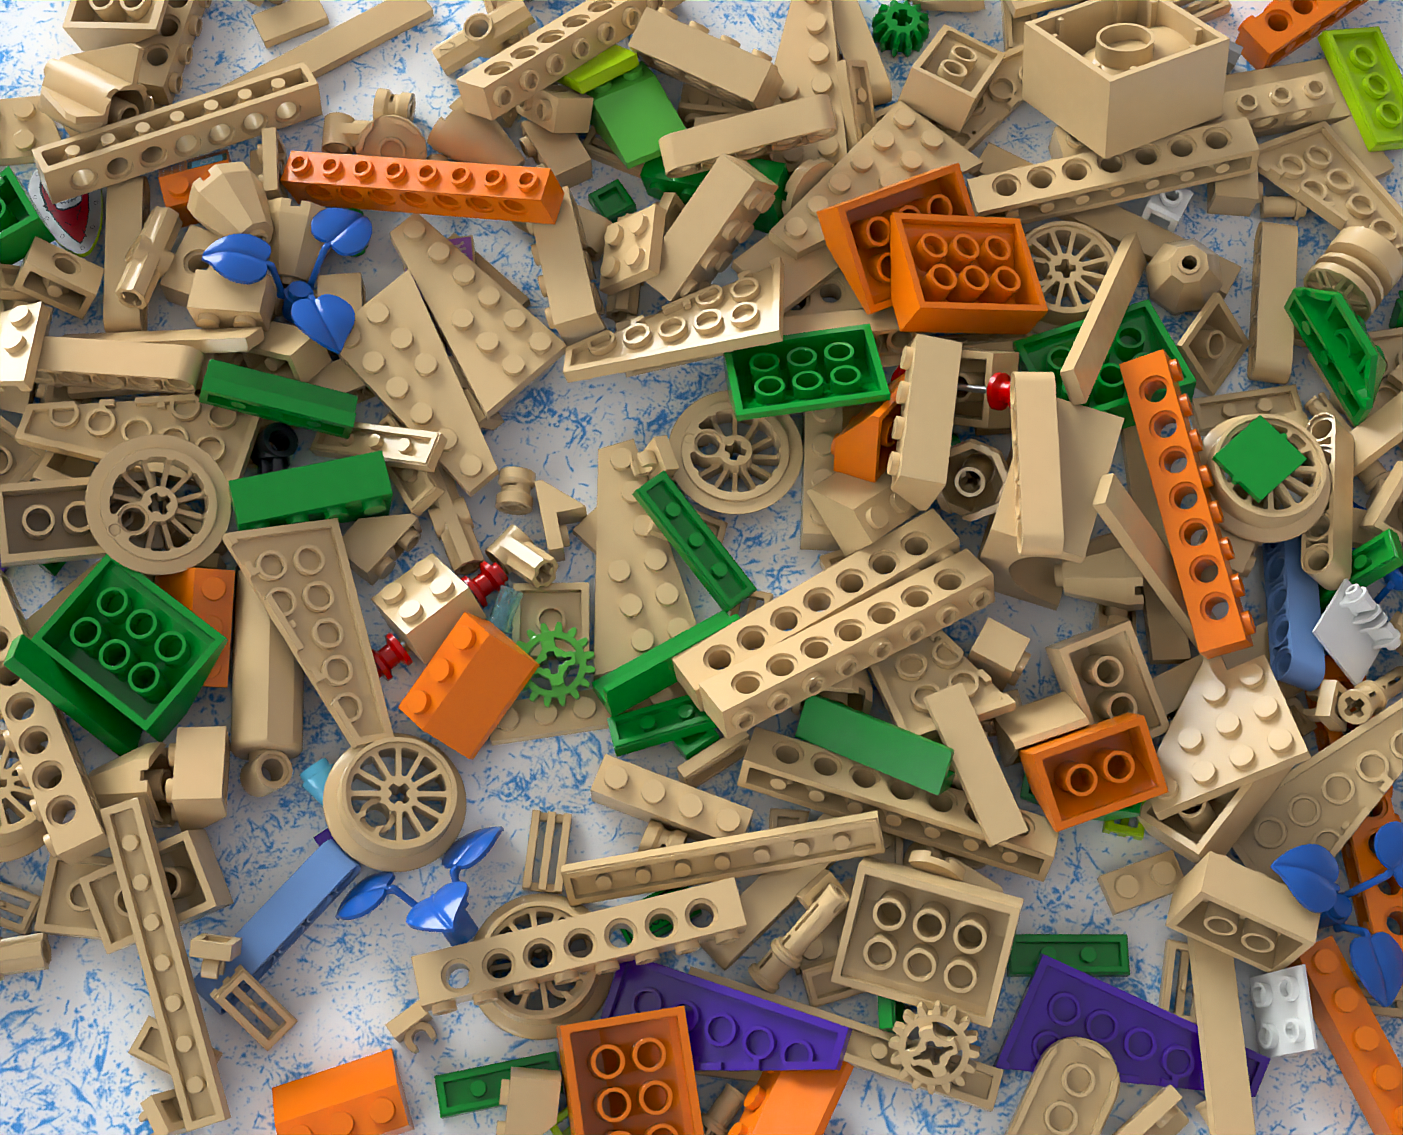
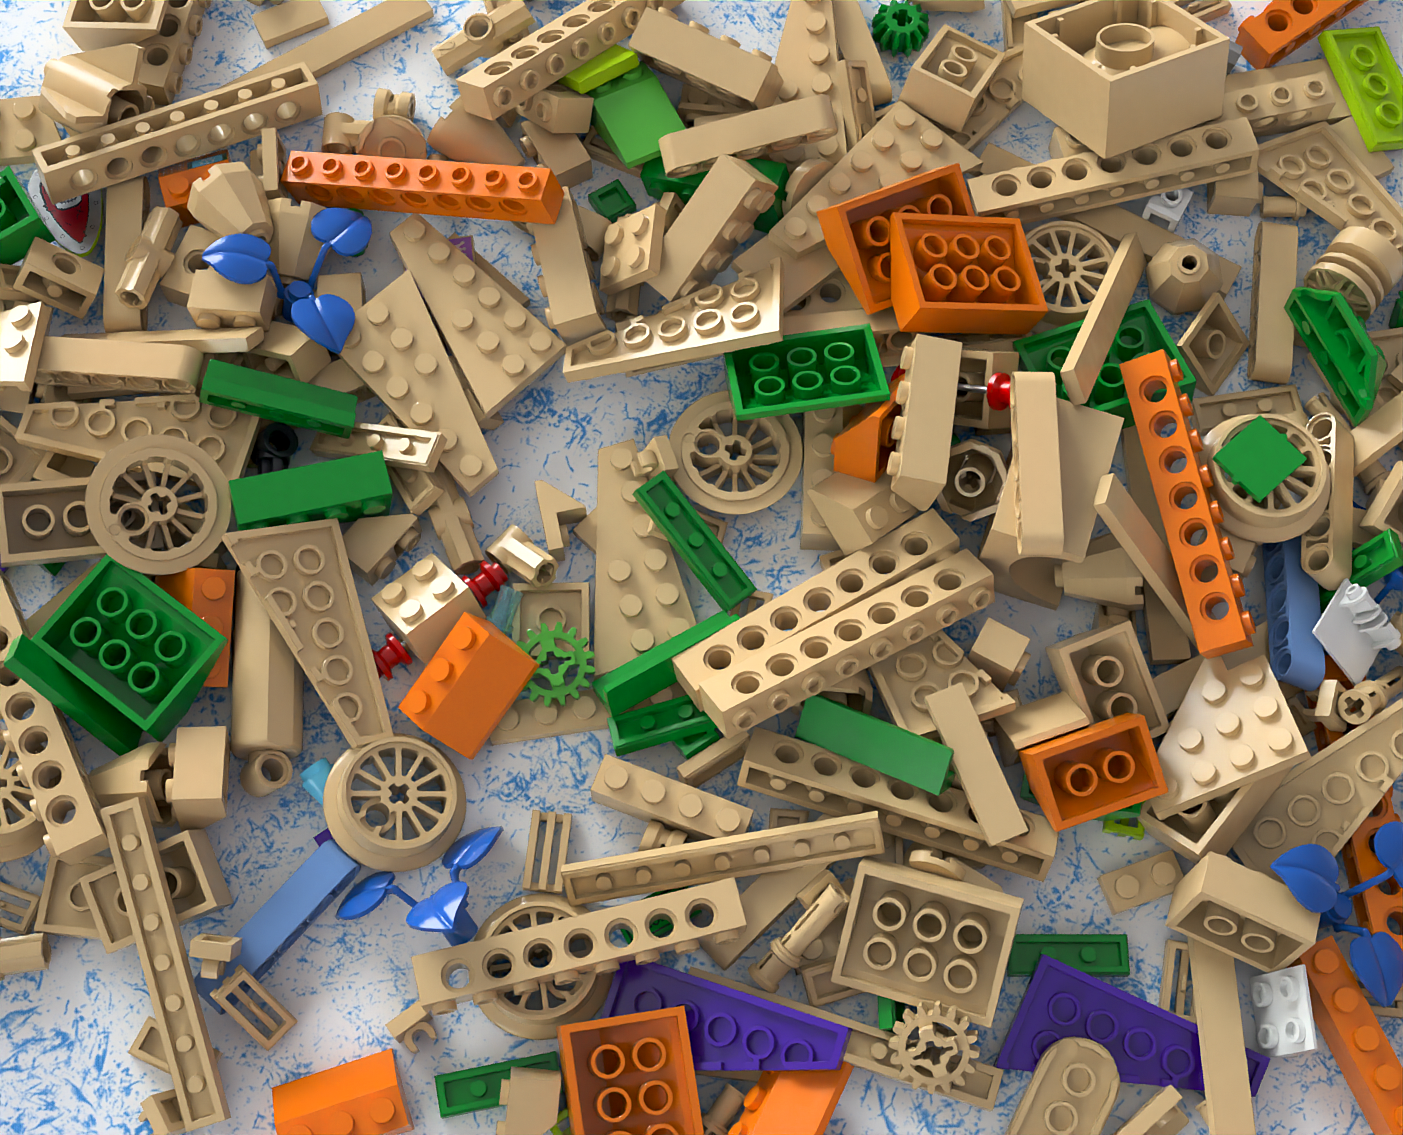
tan wheel [495,466,536,515] -> none

